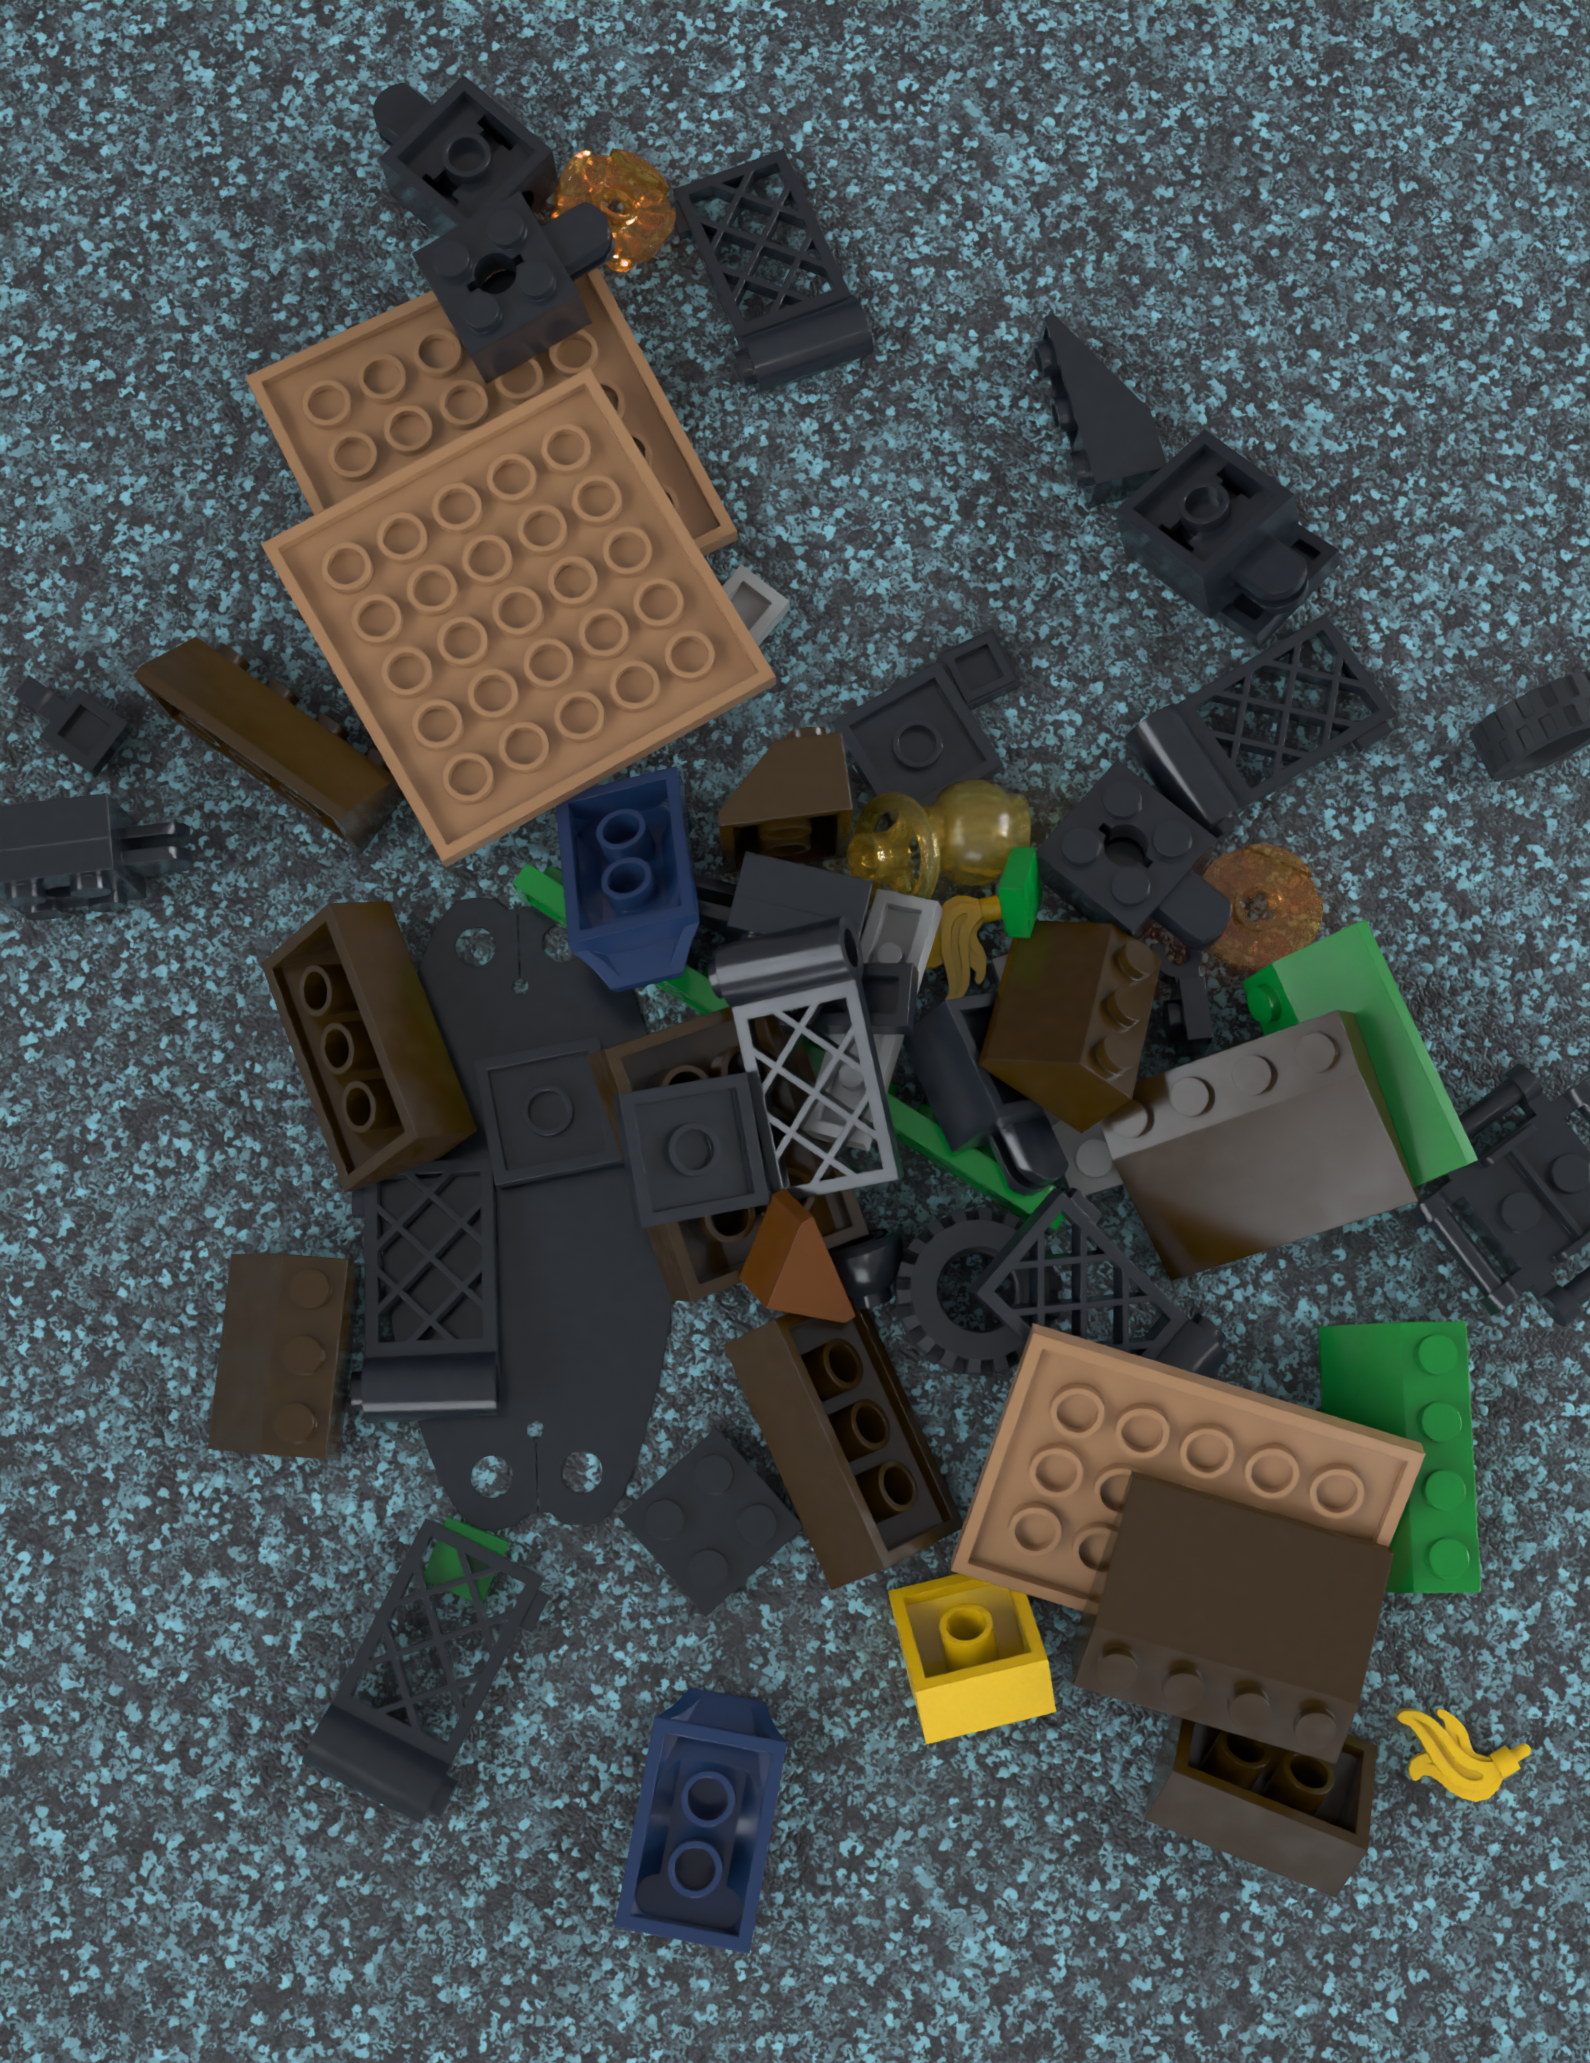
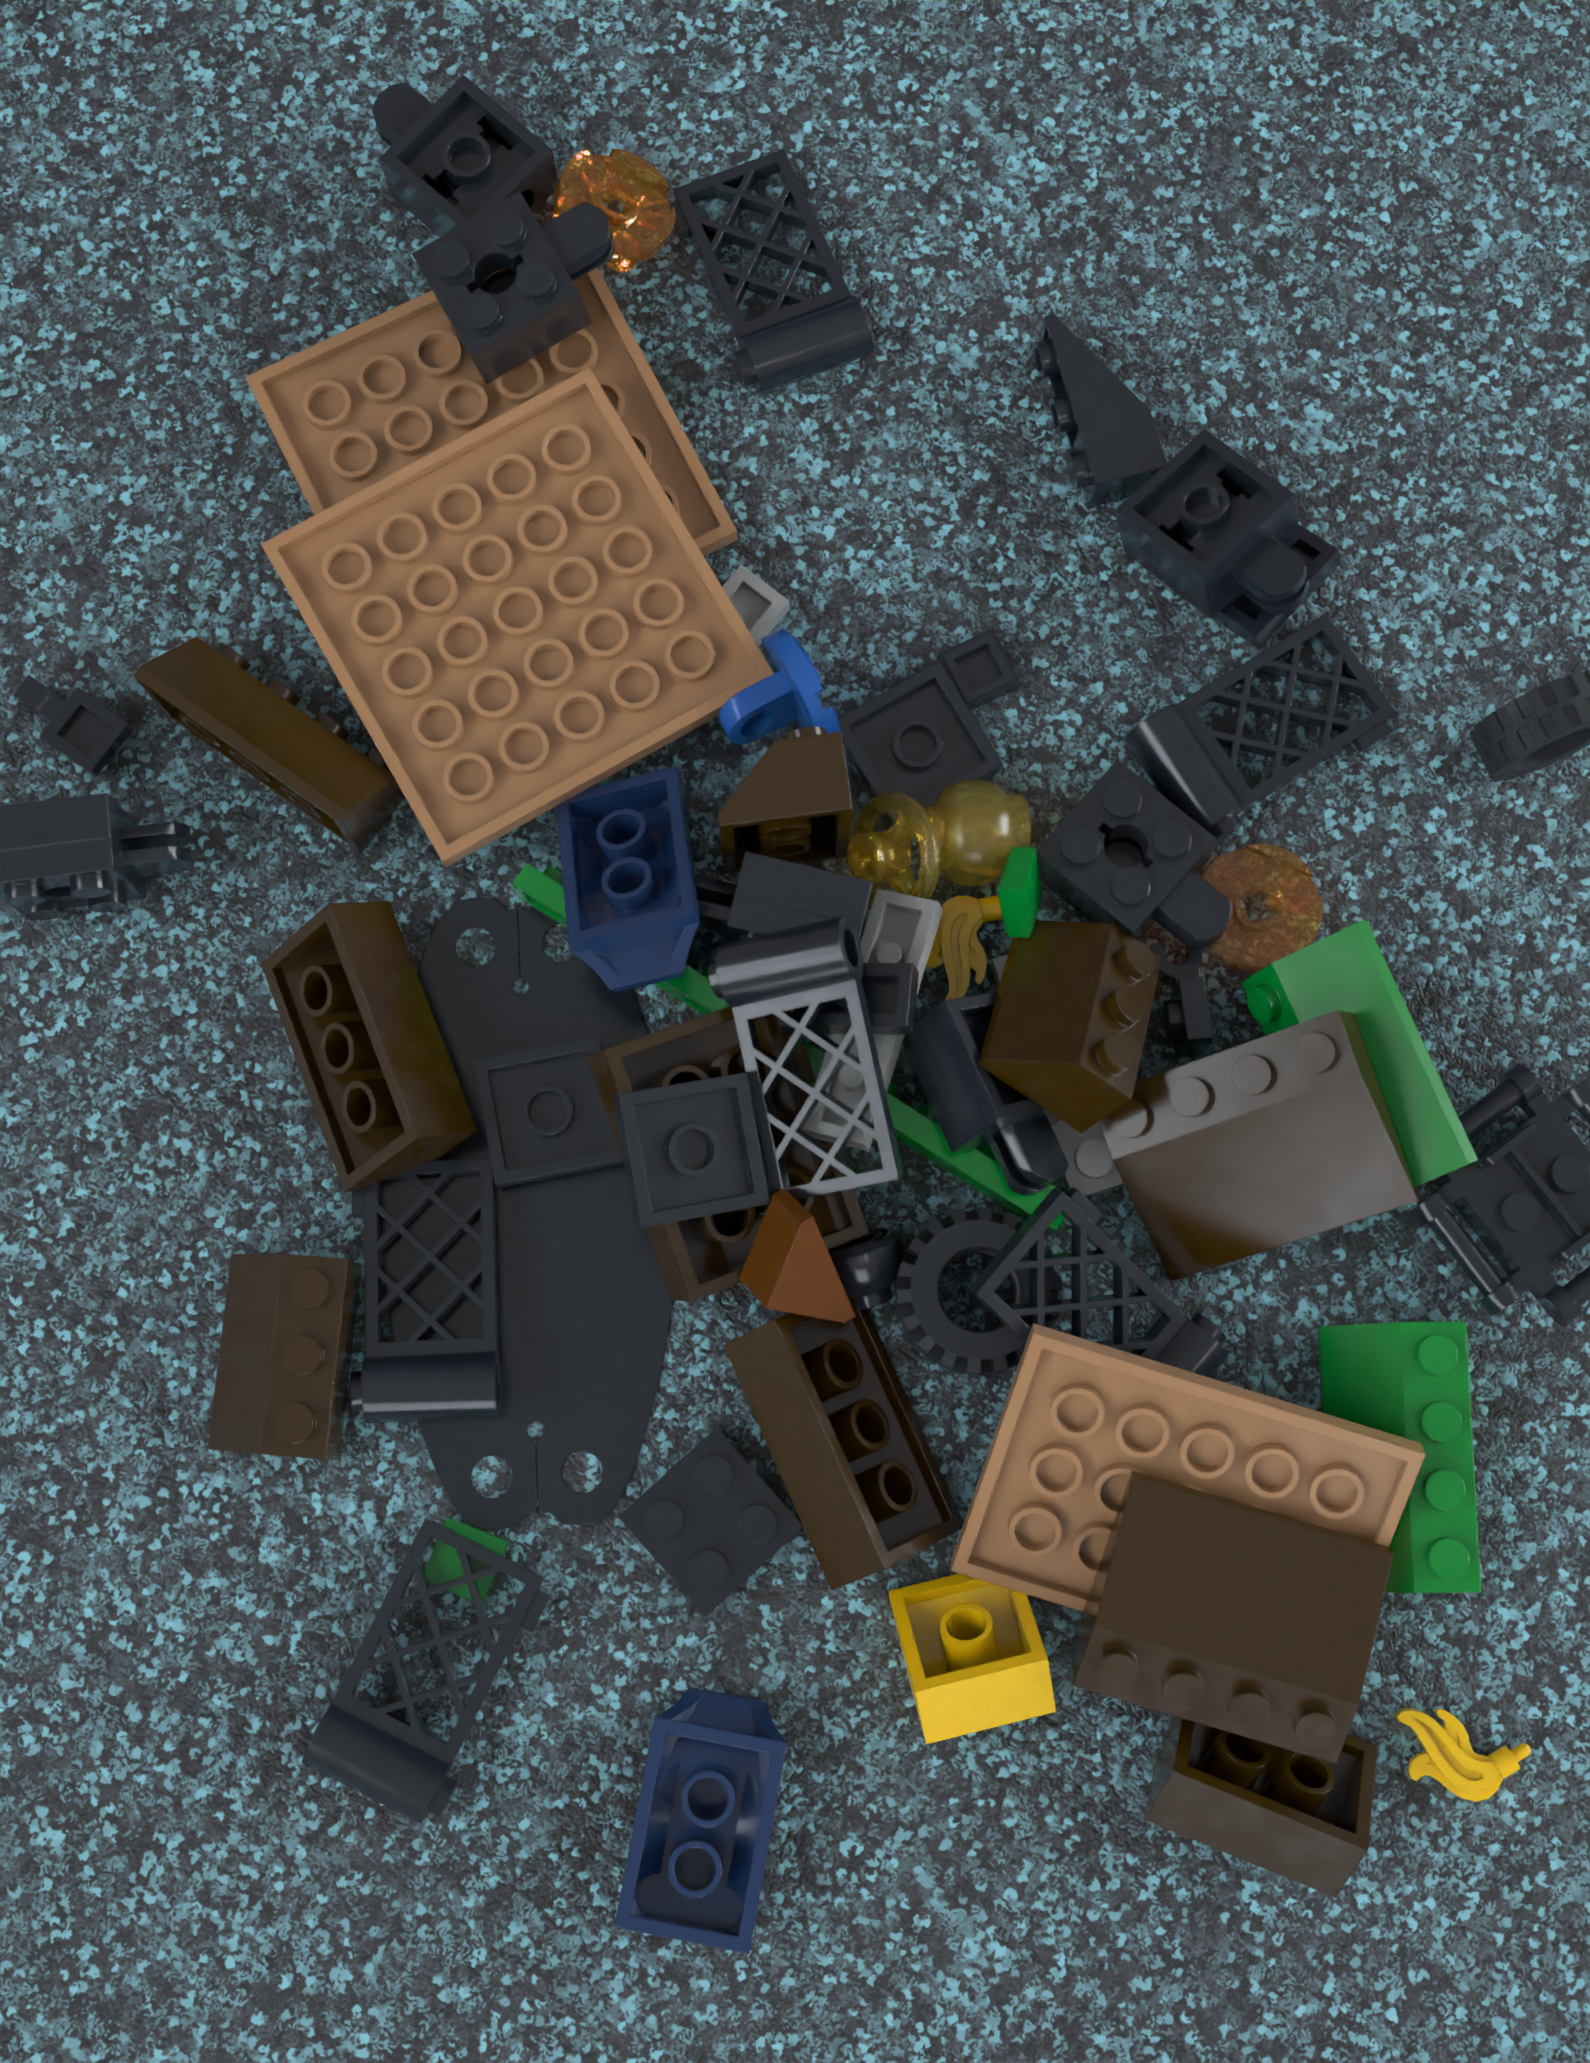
none -> blue tile [718,629,841,745]

